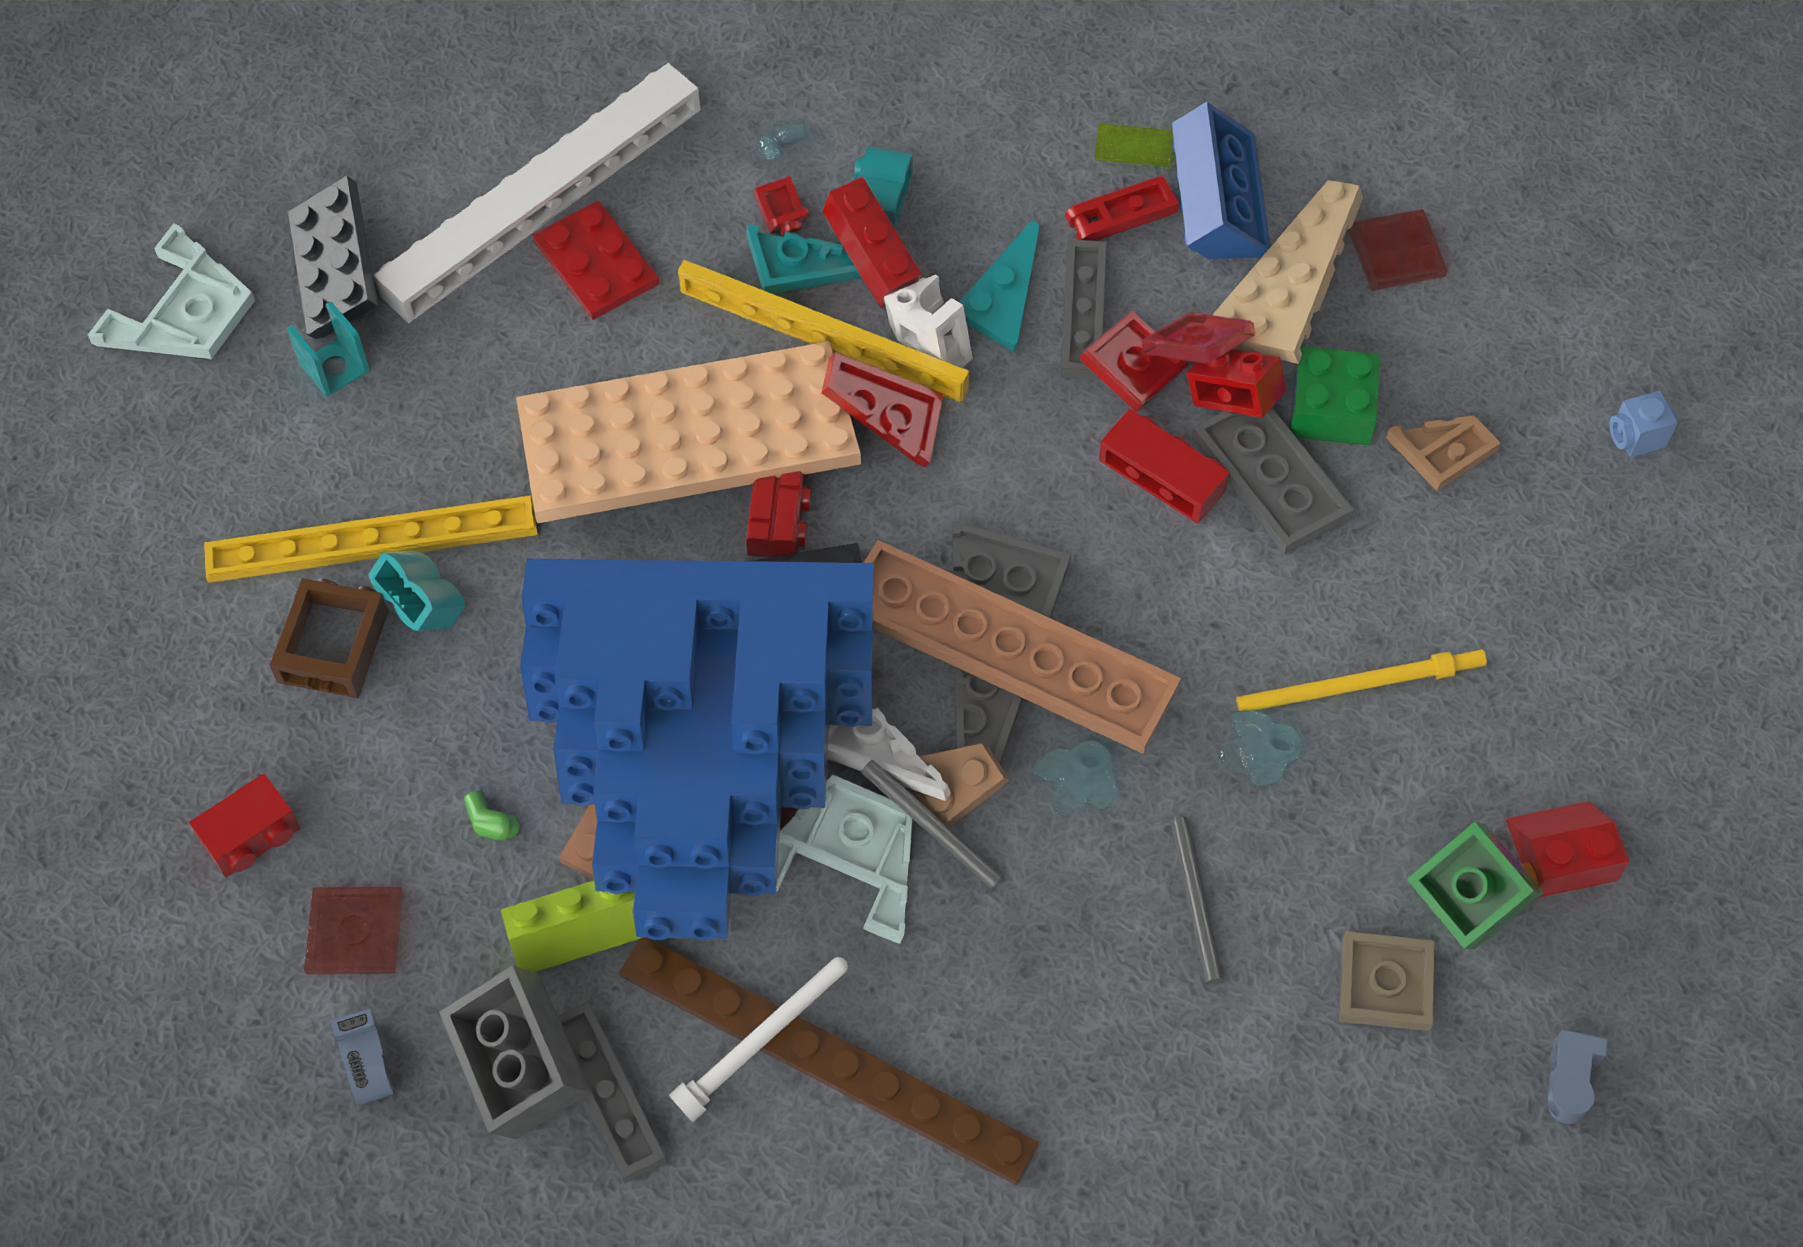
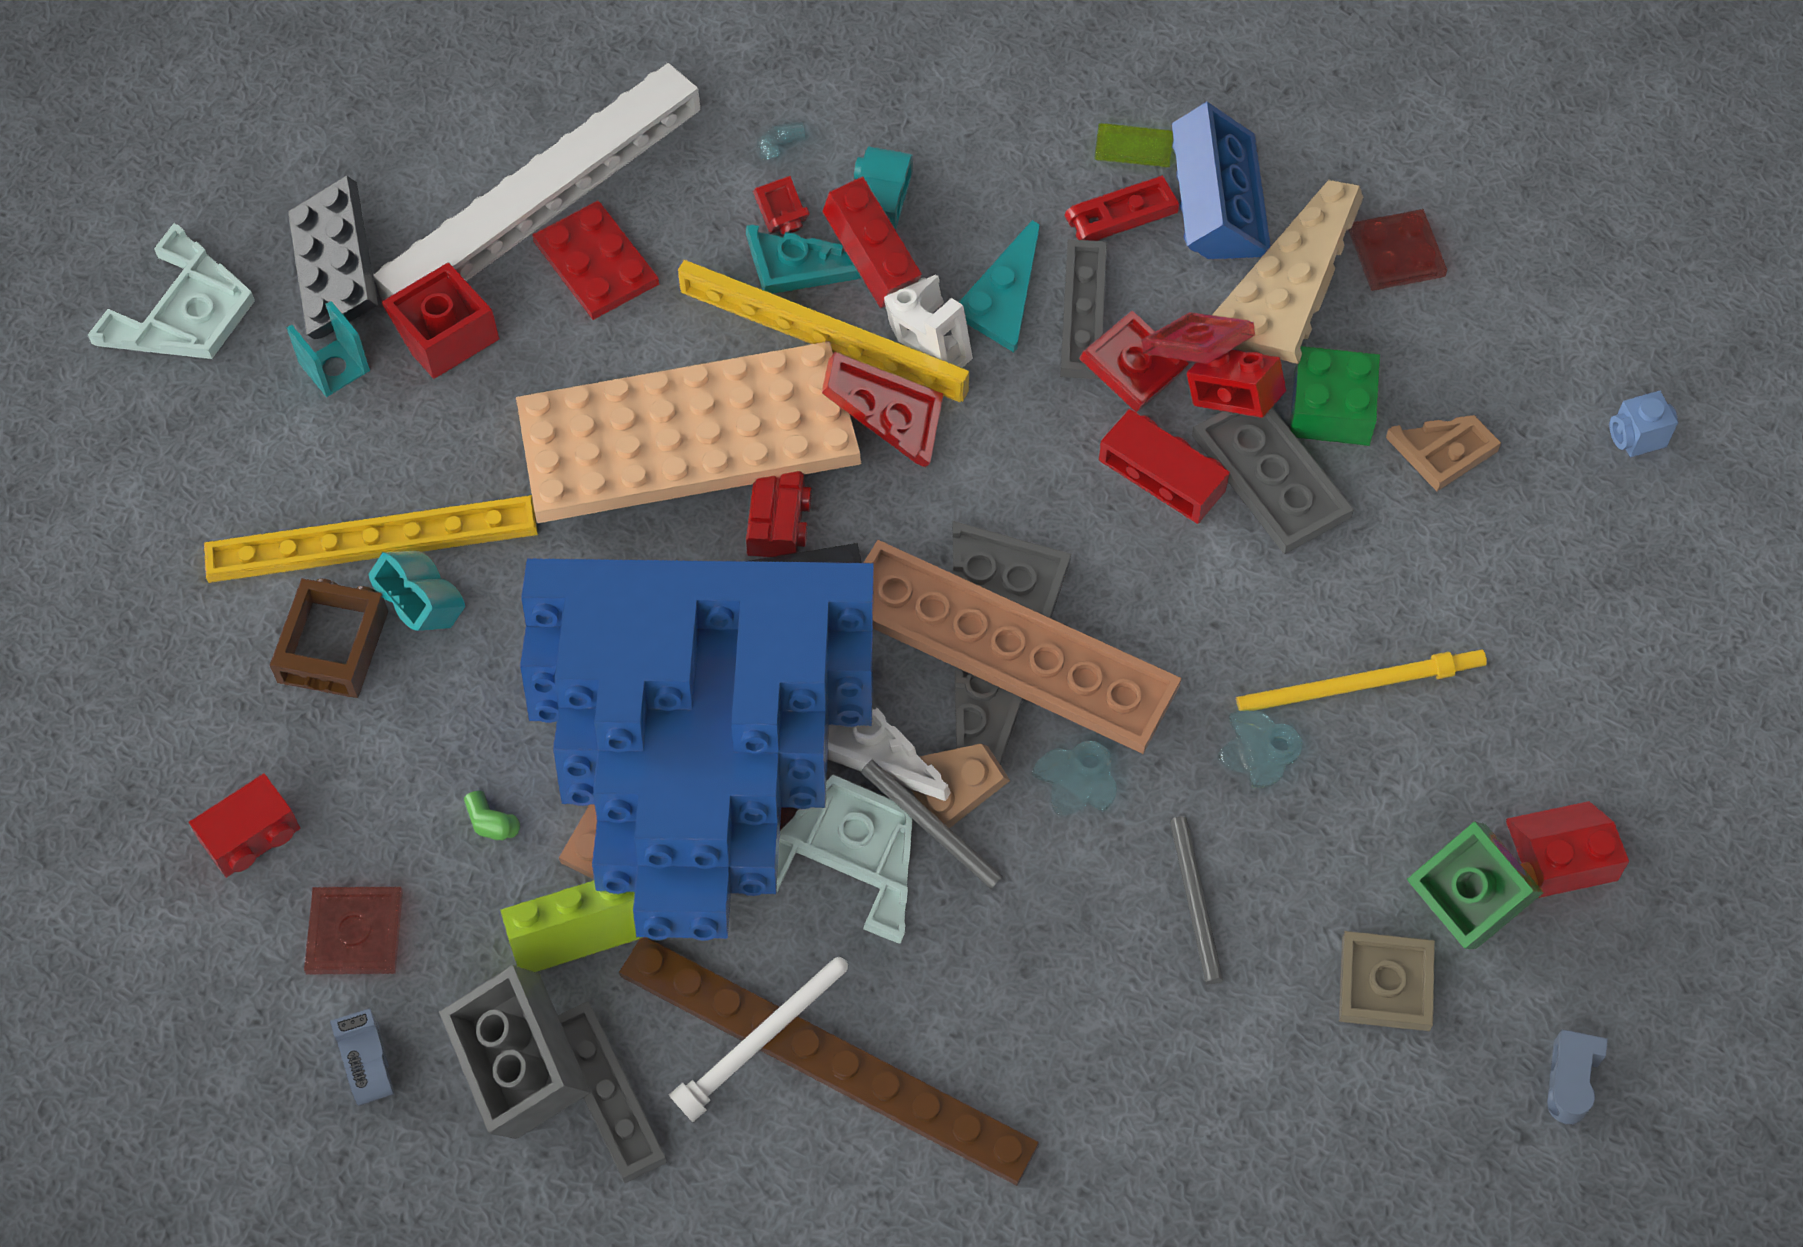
none -> red slope [382,262,499,379]

